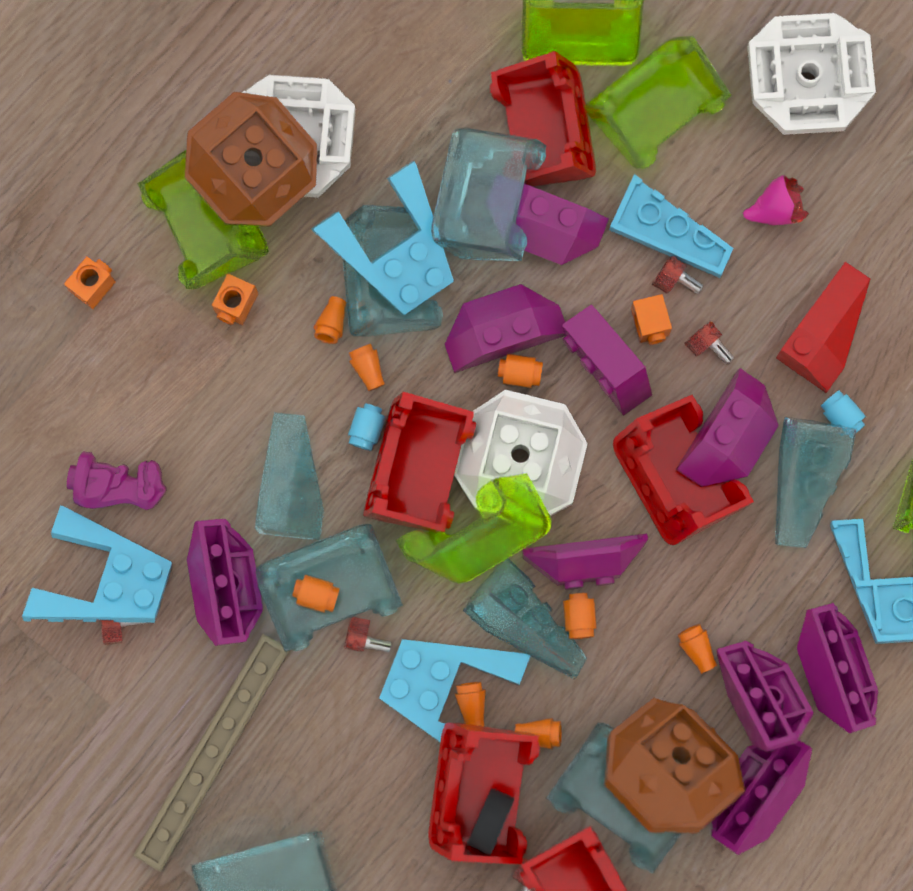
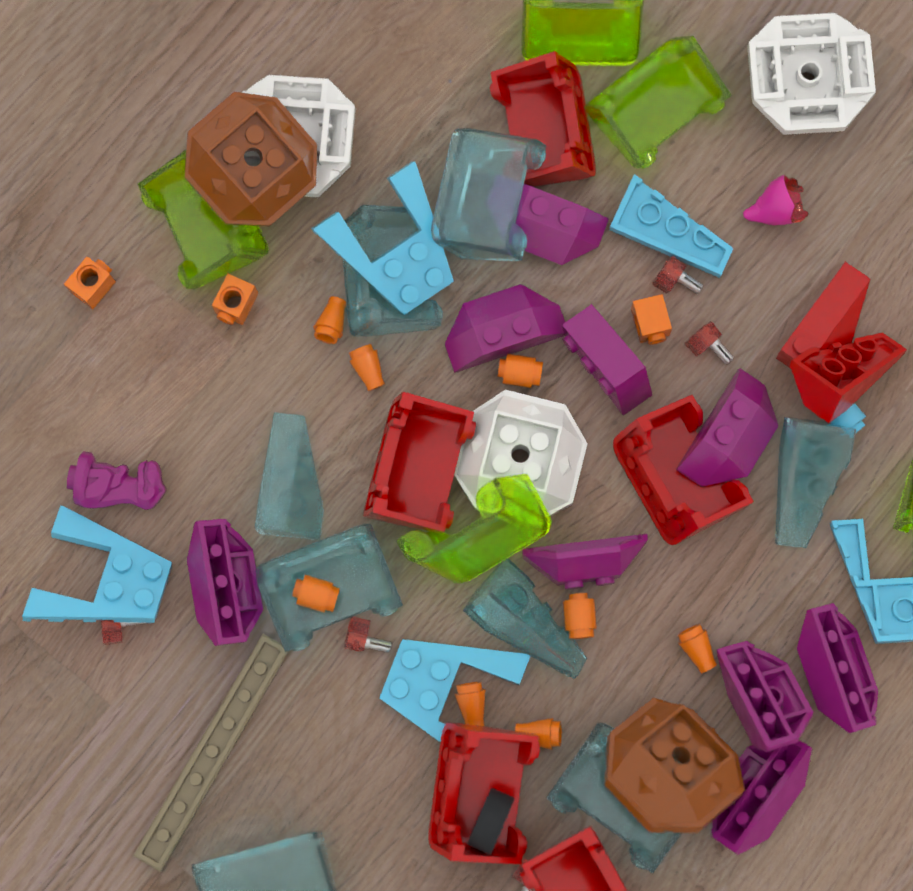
medium azure brick [348,403,386,451] -> none
none -> red wedge [790,332,907,423]

